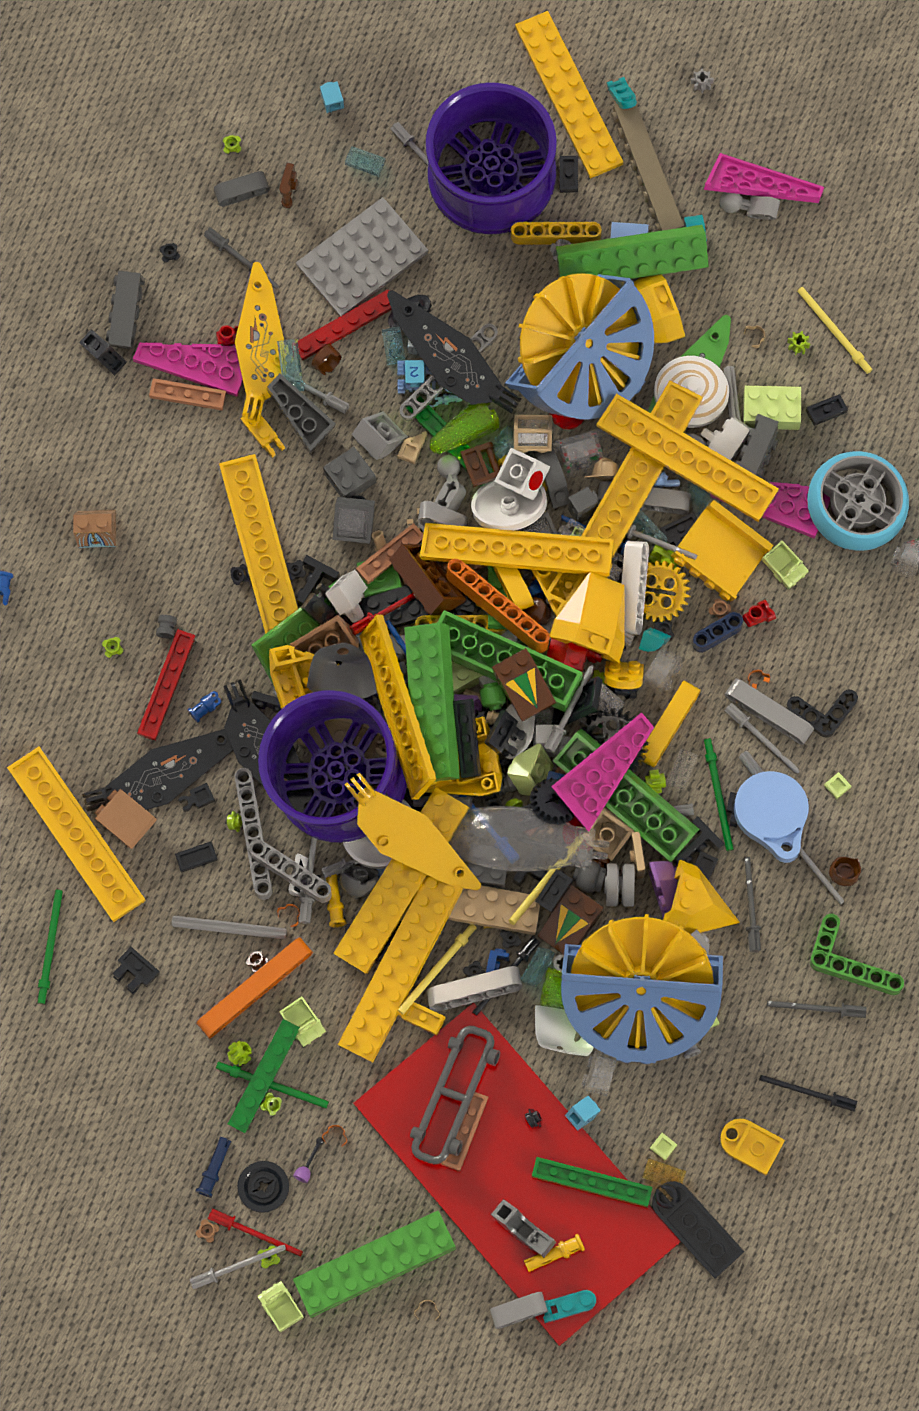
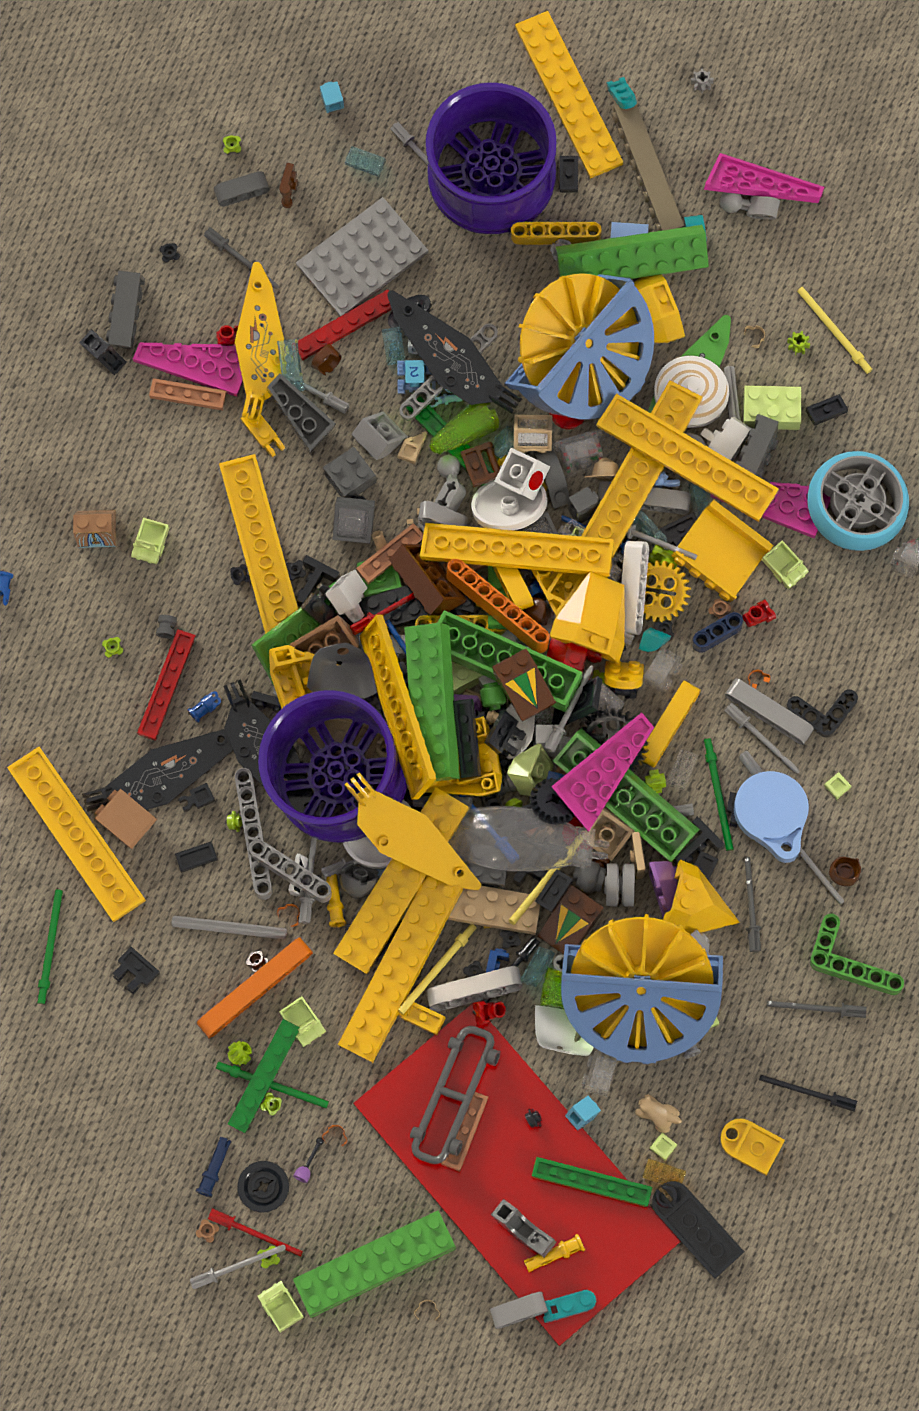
none -> yellowish green piece [131,518,169,564]
none -> red plate [473,1001,506,1026]
none -> tan animal [635,1094,682,1133]

